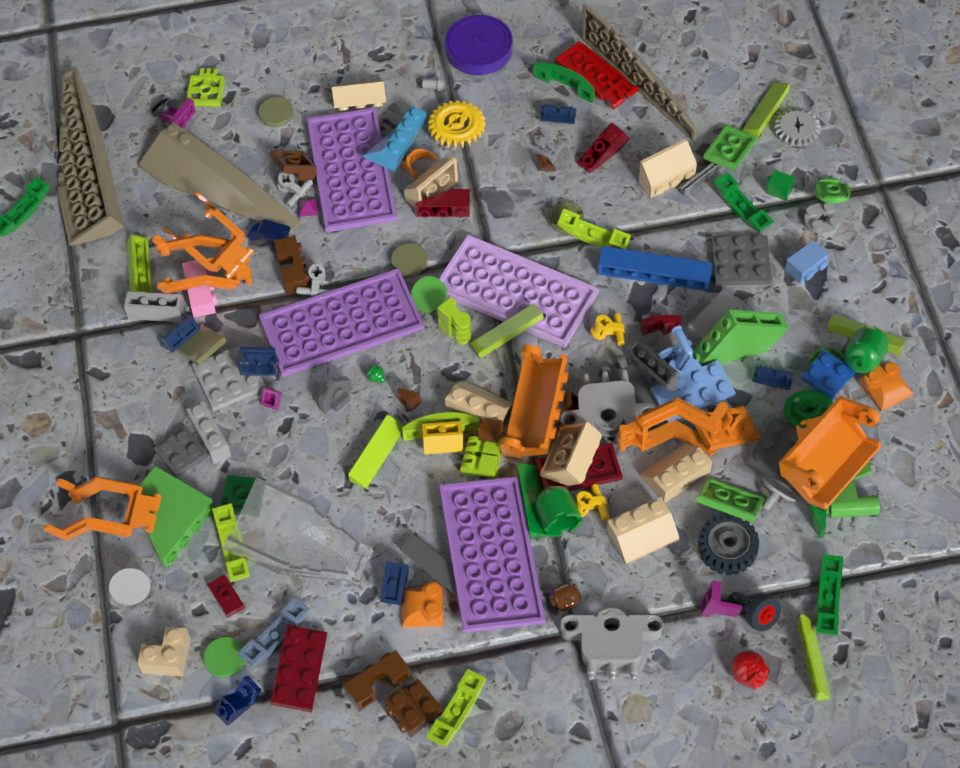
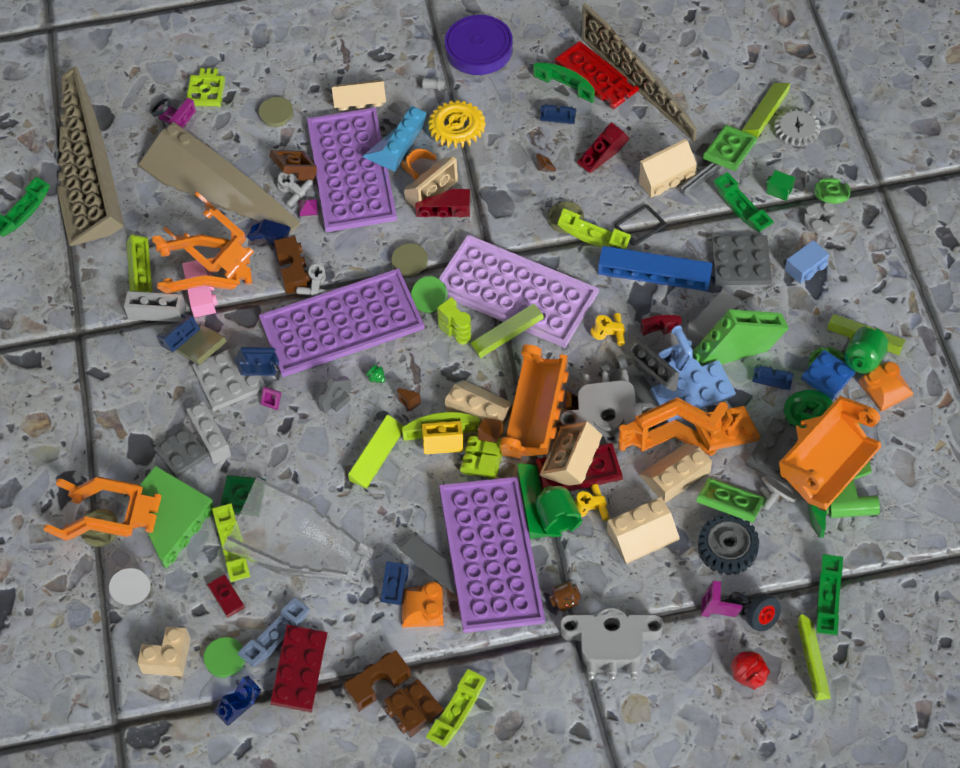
none -> olive tile [81,509,119,547]
none -> black piece [615,204,667,245]

